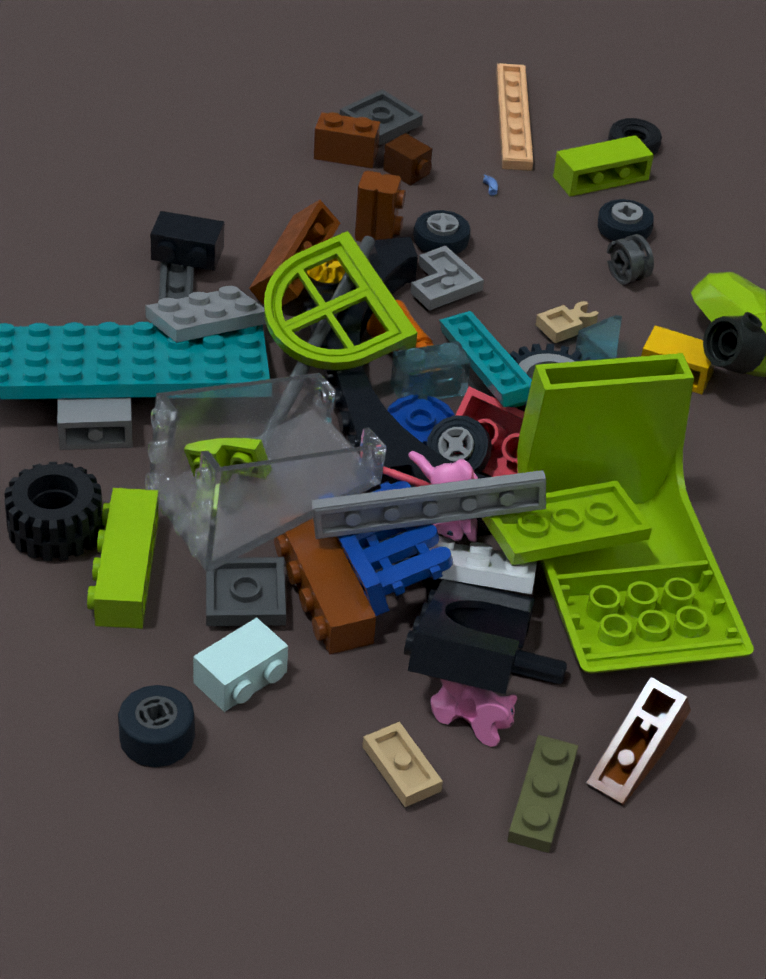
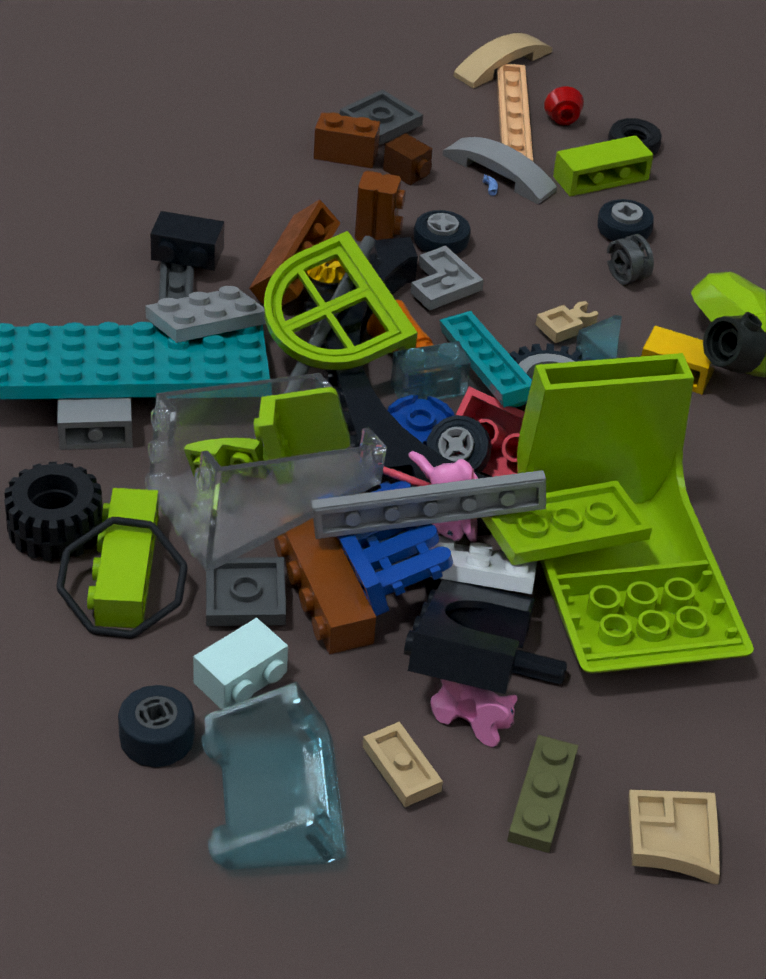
slope [586,677,691,806] -> none
none -> black piece [56,517,188,638]
none -> clear light blue windscreen [202,682,346,870]
none -> lime bracket [254,387,350,483]
none -> light grey slope [443,137,557,205]
none -> tan slope [453,33,552,88]
none -> red cone [544,86,584,125]
none -> tan plate [628,790,720,884]

